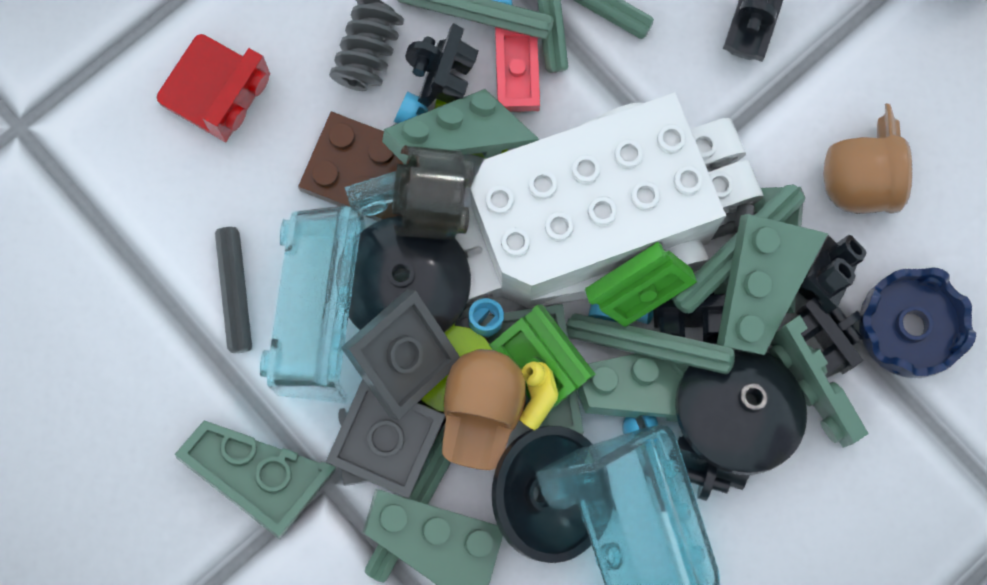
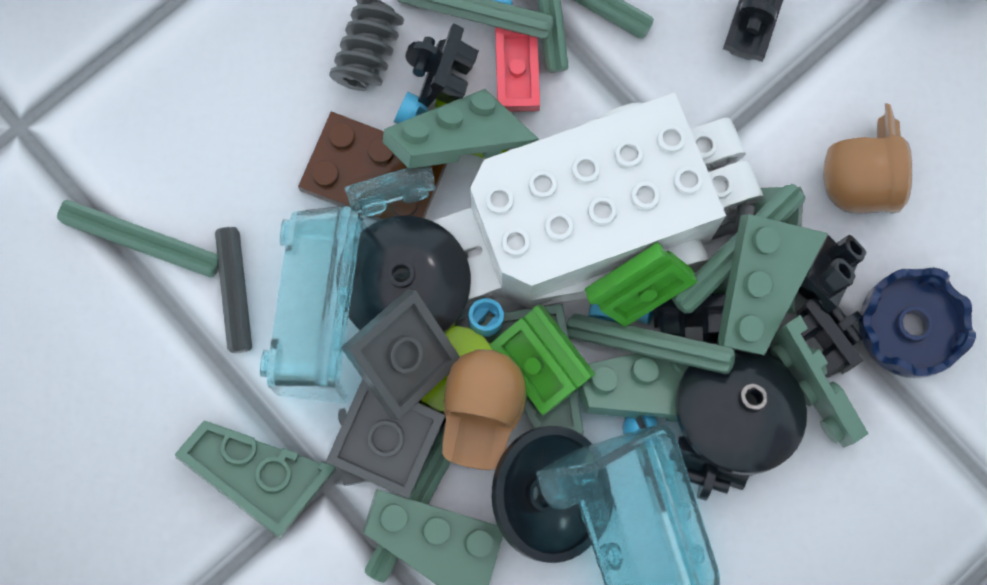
red bracket [156,34,270,143] -> none
clear smoke brick [392,145,474,241] -> none
light yellow arm [519,361,559,430] -> none
none -> sand green axle [57,200,219,277]

